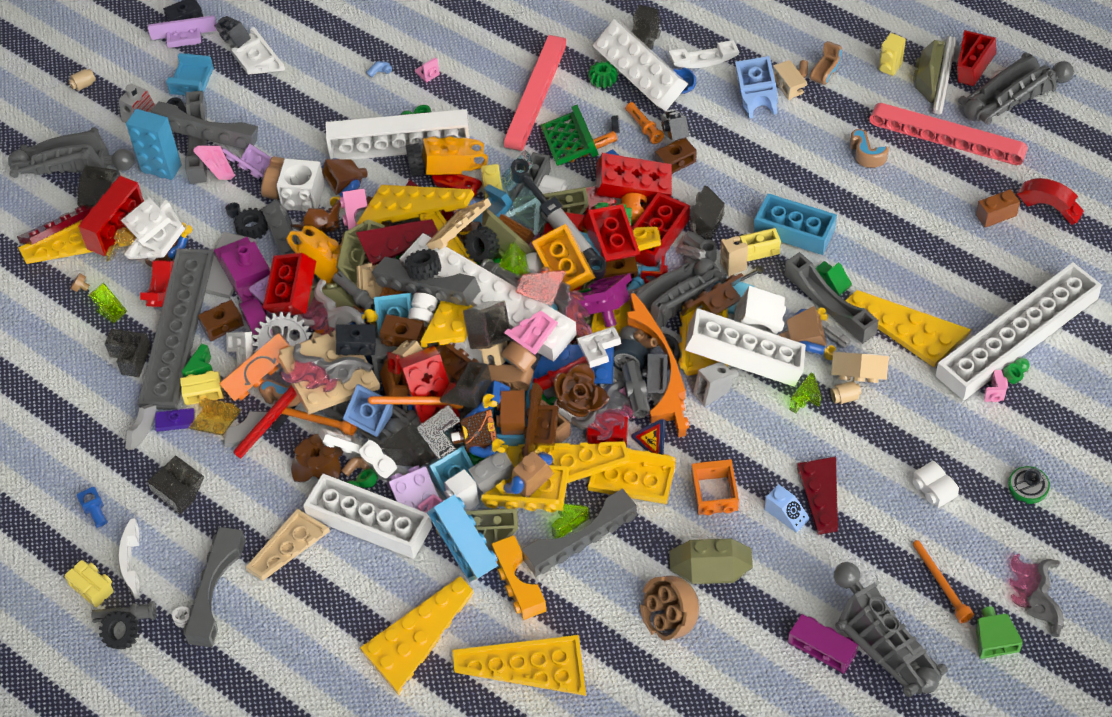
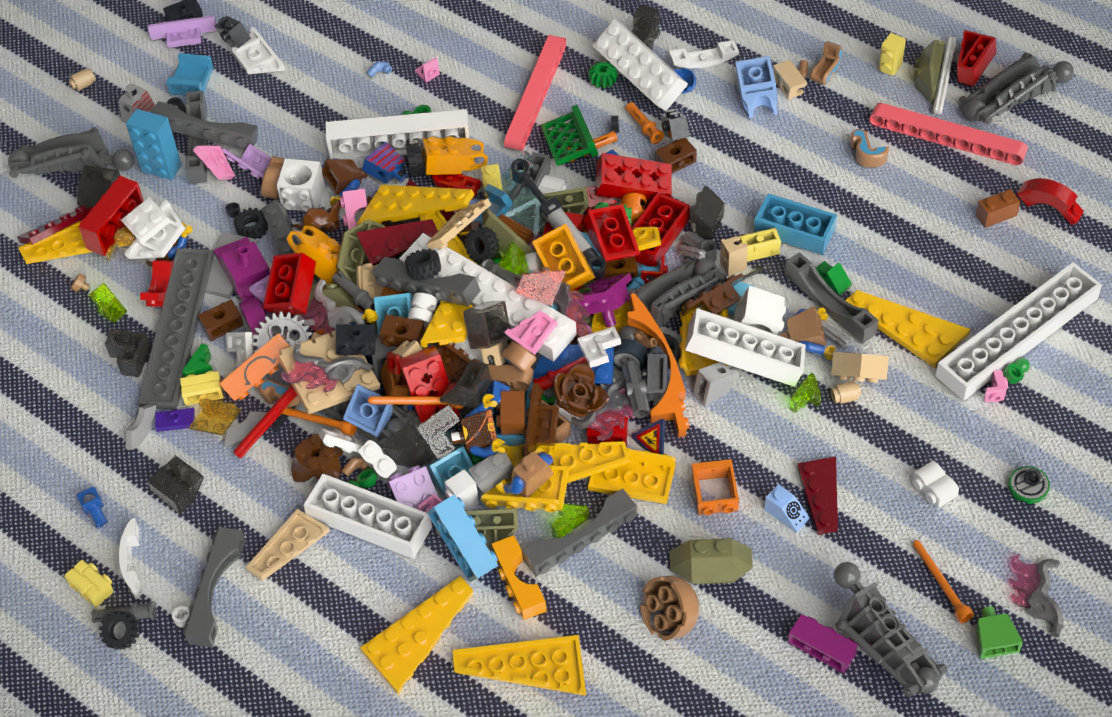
none -> blue torso [362,142,407,183]

